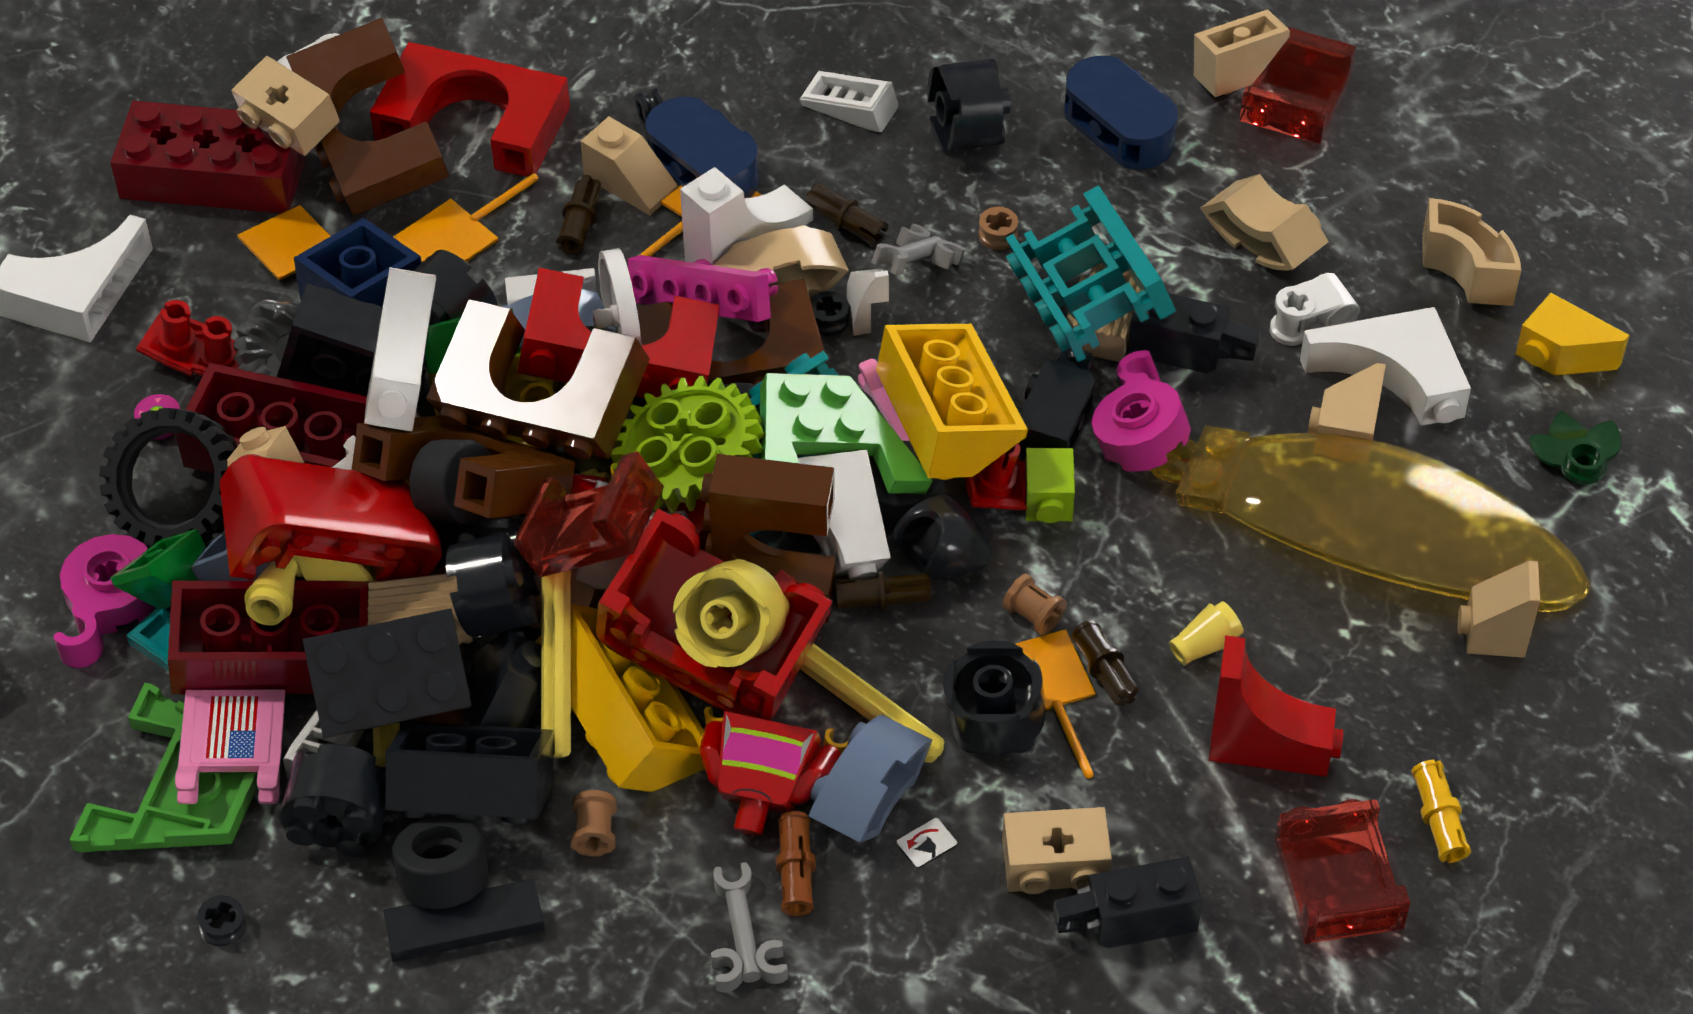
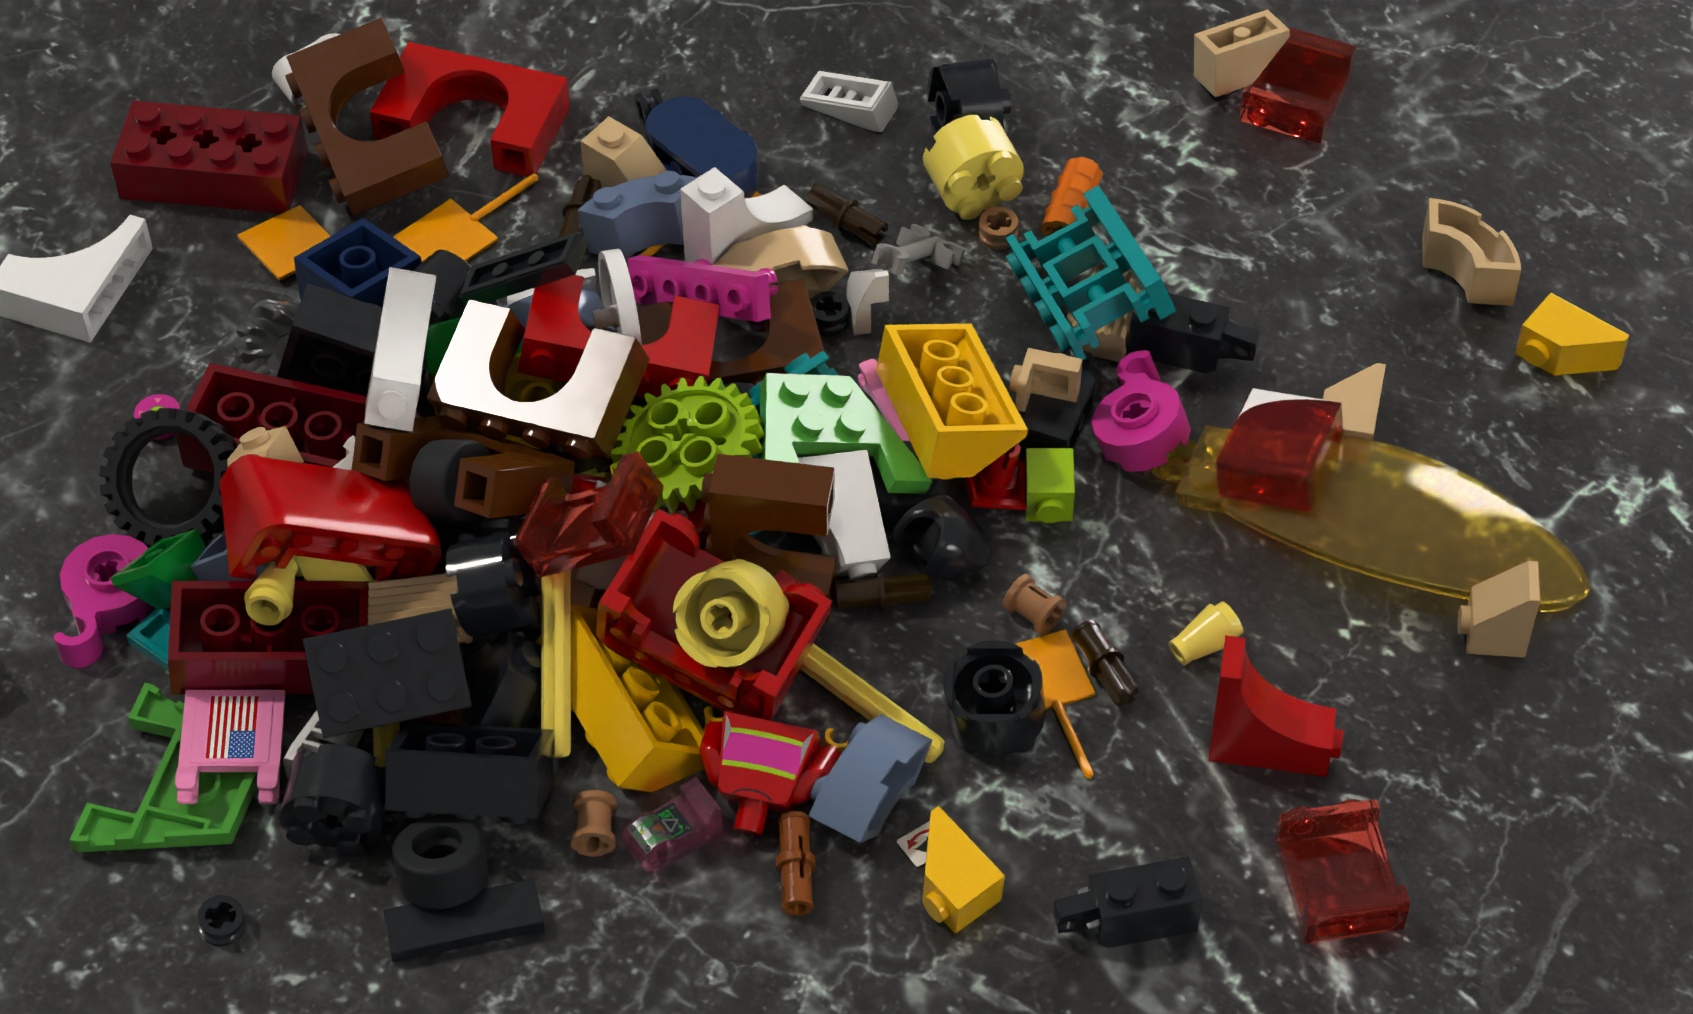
red connector [136,300,240,377] -> none
tan brick [231,56,340,156] -> none
light grey bar [711,862,788,993] -> none
tan brick [1002,807,1112,894] -> none
dark blue brick [1064,55,1178,169] -> none
tan brick [1200,174,1329,270] -> none
white piece [1269,273,1360,346] -> none
white arch [1300,307,1471,426] -> none
yellow pin [1411,760,1471,863] -> none
dark green plate [1529,411,1621,485] -> none
none -> black tile [459,232,588,306]
none -> sand blue brick [578,171,697,260]
none -> clear pink leg [621,777,723,872]
none -> yellow slope [922,806,1005,934]
none -> light yellow brick [923,115,1024,220]
none -> tan bracket [1009,348,1082,412]
none -> orange axle [1040,157,1103,238]
none -> clear red panel [1216,388,1344,513]

